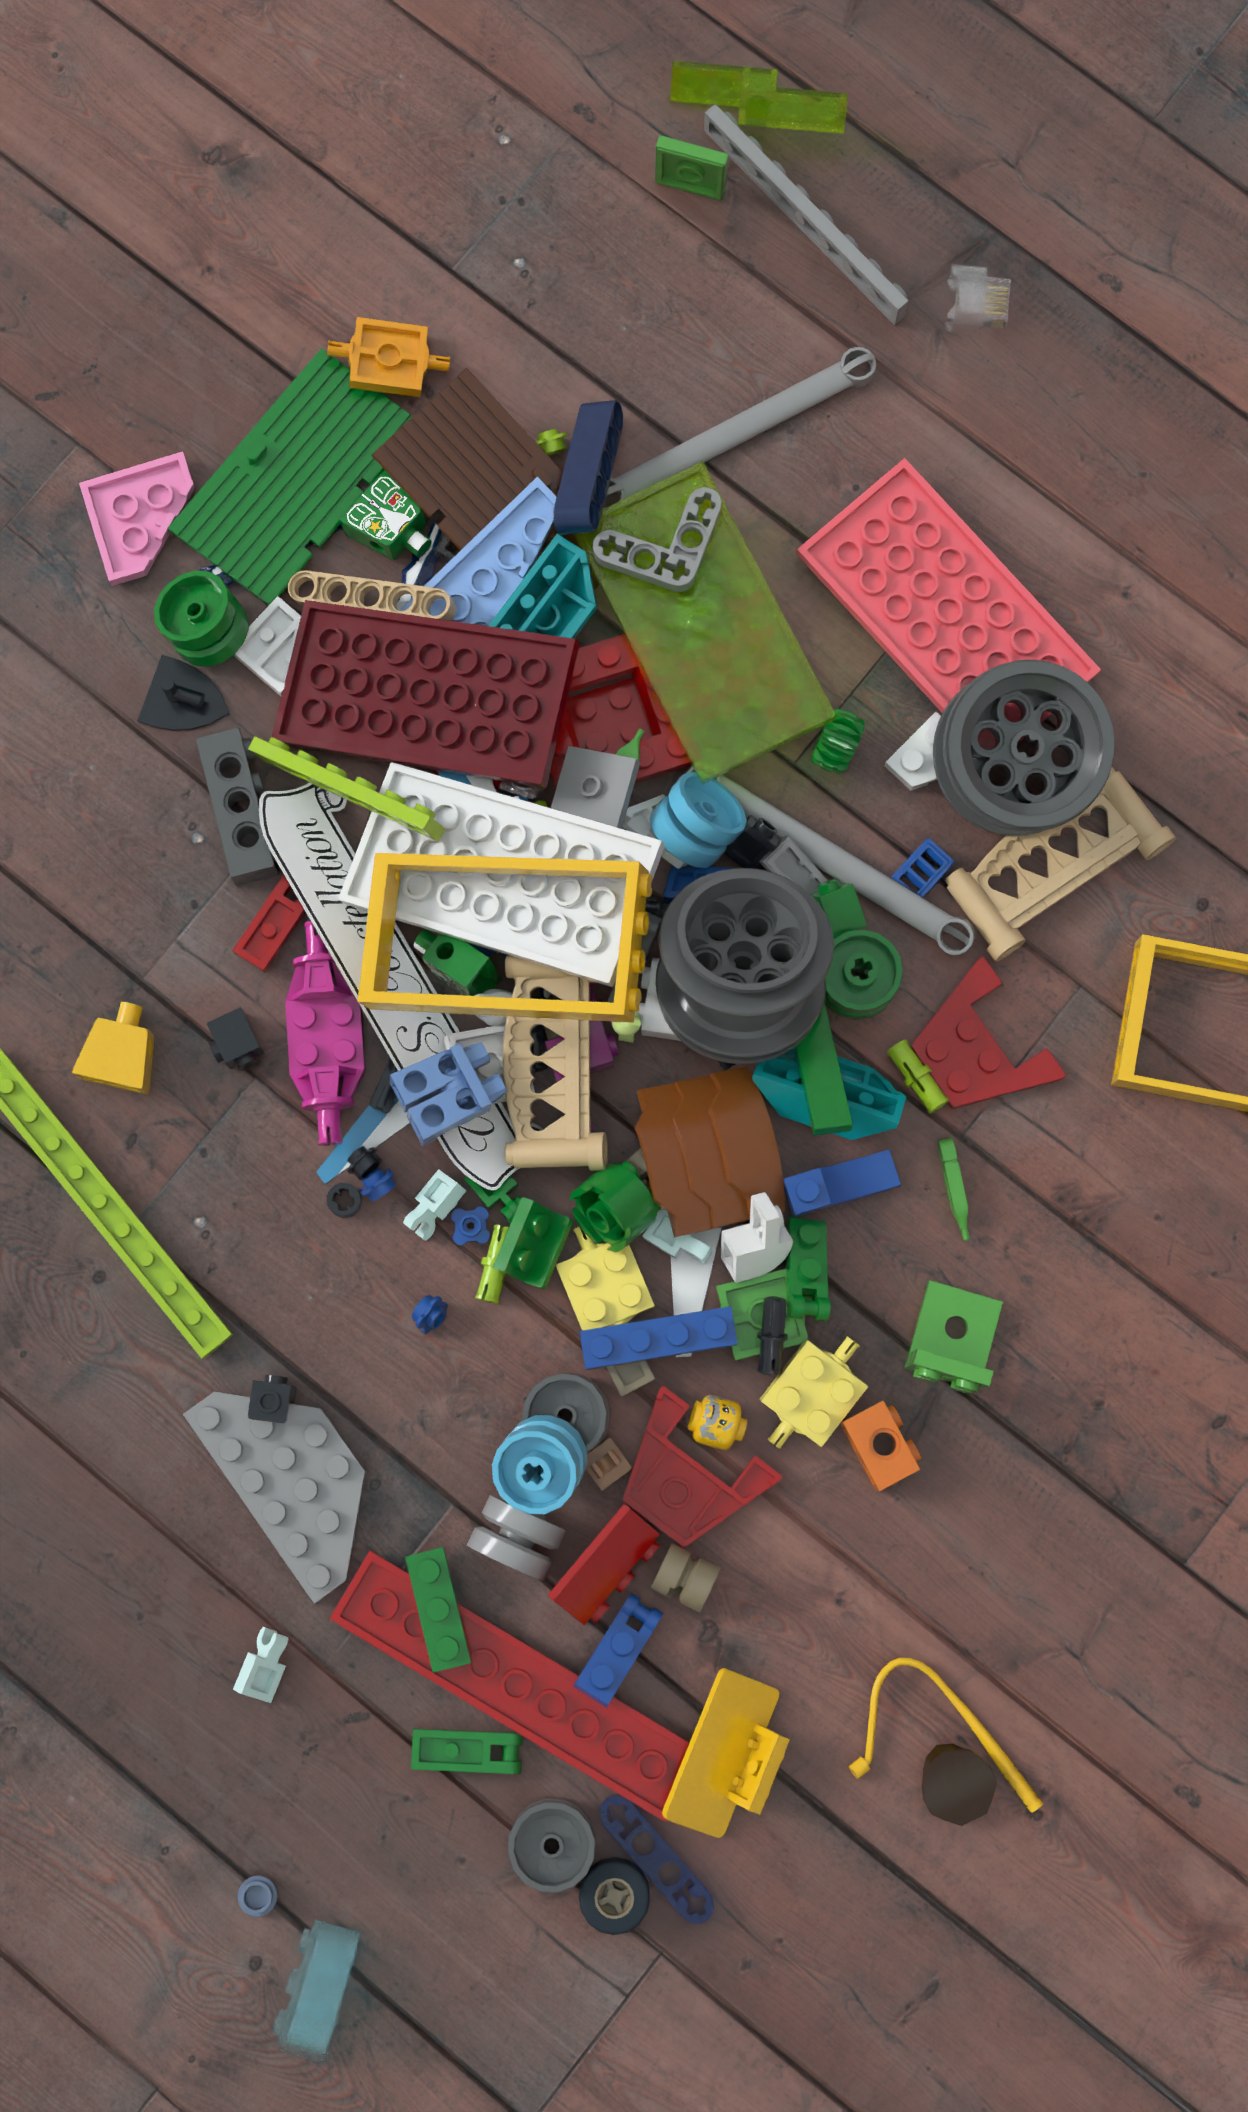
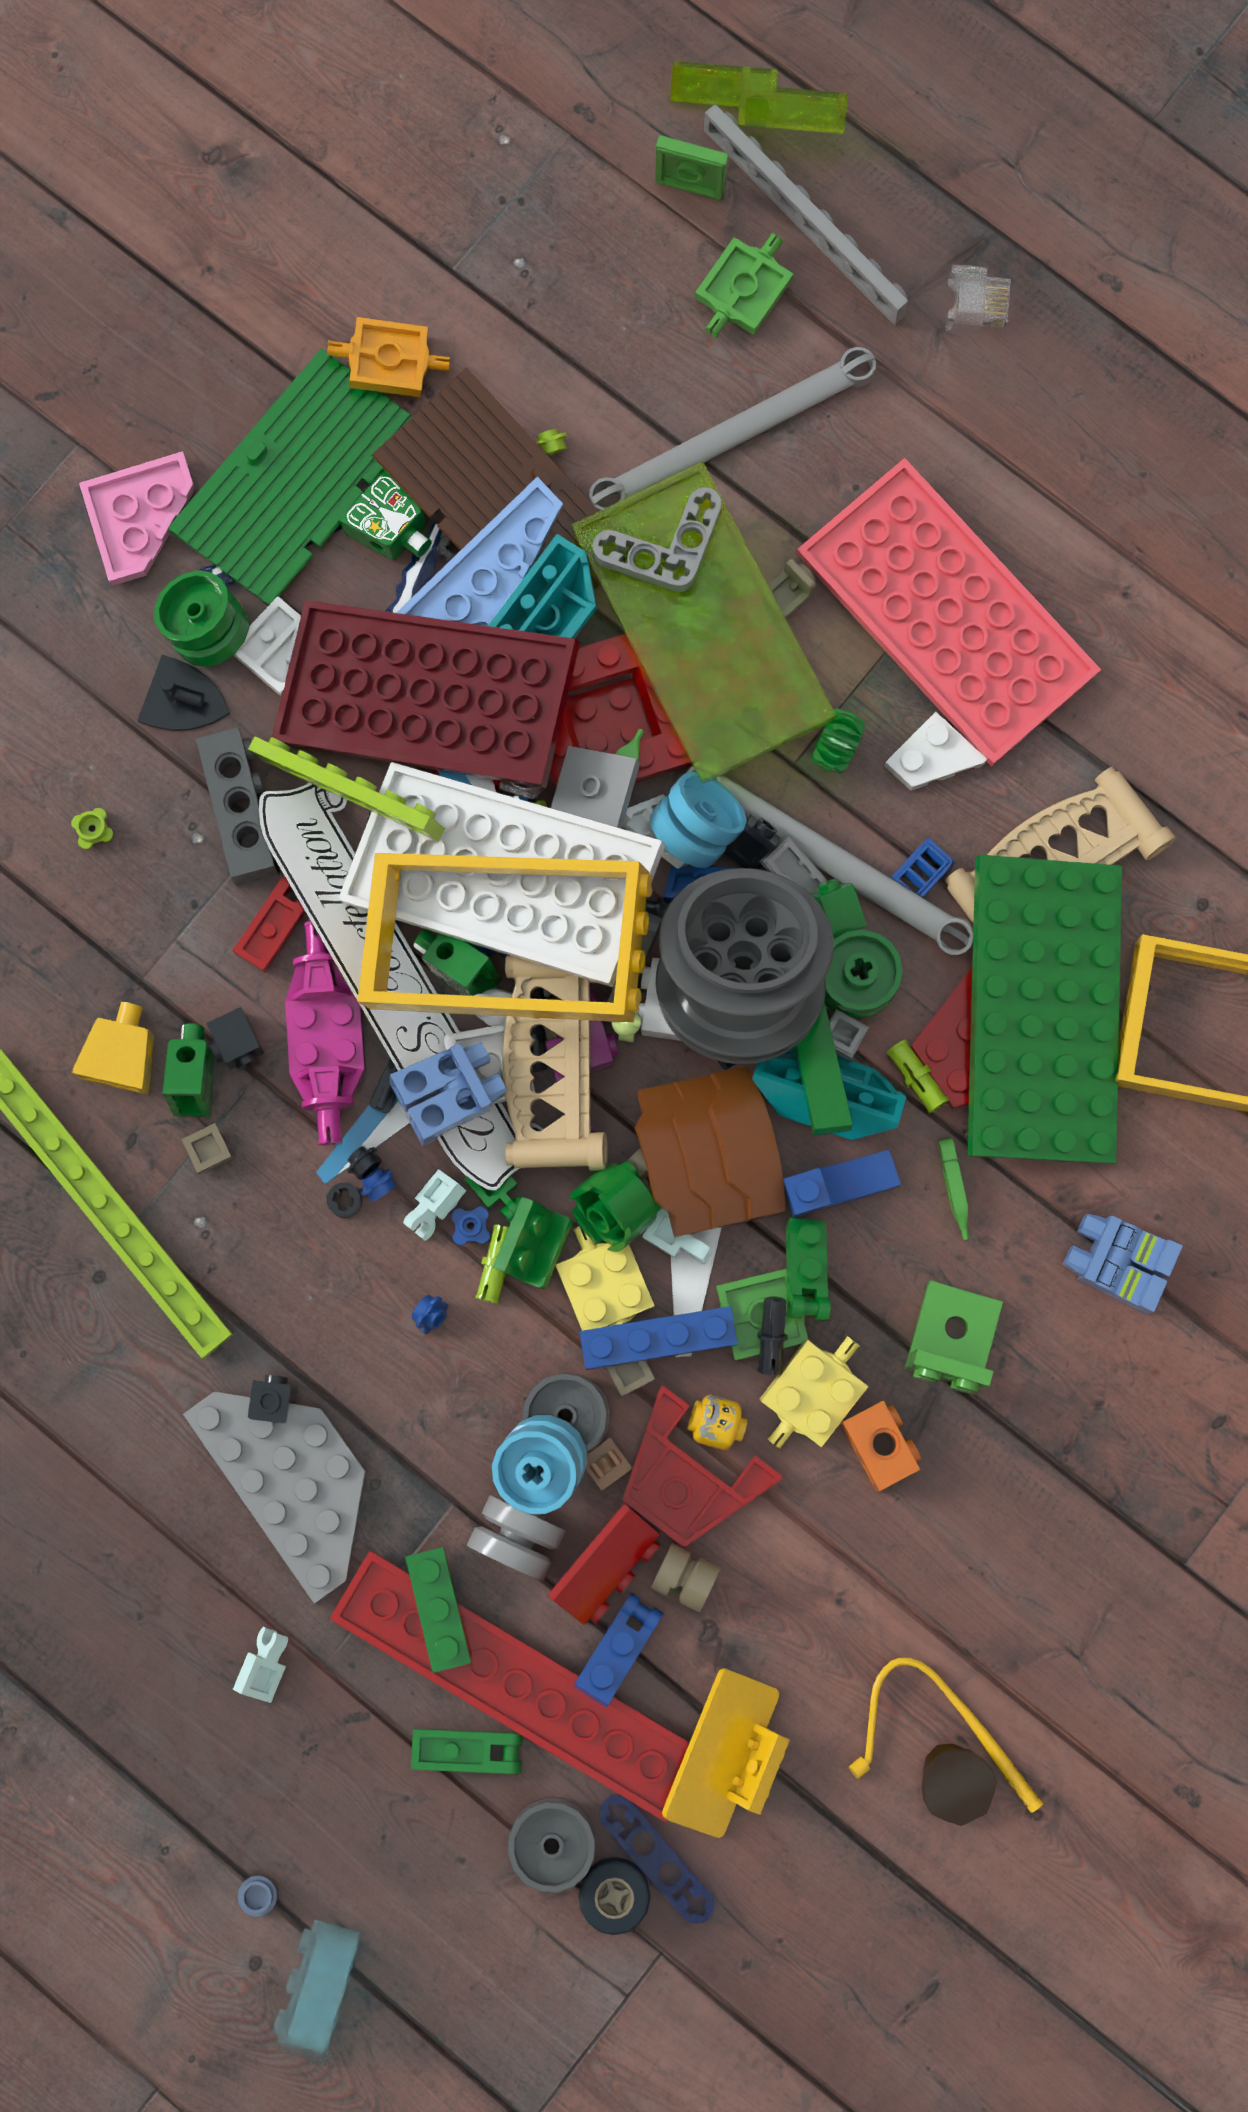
tan beam [288,570,457,621] -> none
dark blue beam [553,400,623,535] -> none
white brick [721,1192,793,1283] -> none
dark grey wheel [933,660,1115,836] -> none
none -> lime plate [71,808,114,850]
none -> green torso [162,1023,214,1117]
none -> dark tan plate [181,1123,233,1175]
none -> bright green plate [695,233,794,338]
none -> dark tan bracket [760,559,816,624]
none -> light grey brick [829,1009,869,1061]
none -> green plate [968,855,1122,1164]
none -> medium blue hips [1063,1214,1183,1315]

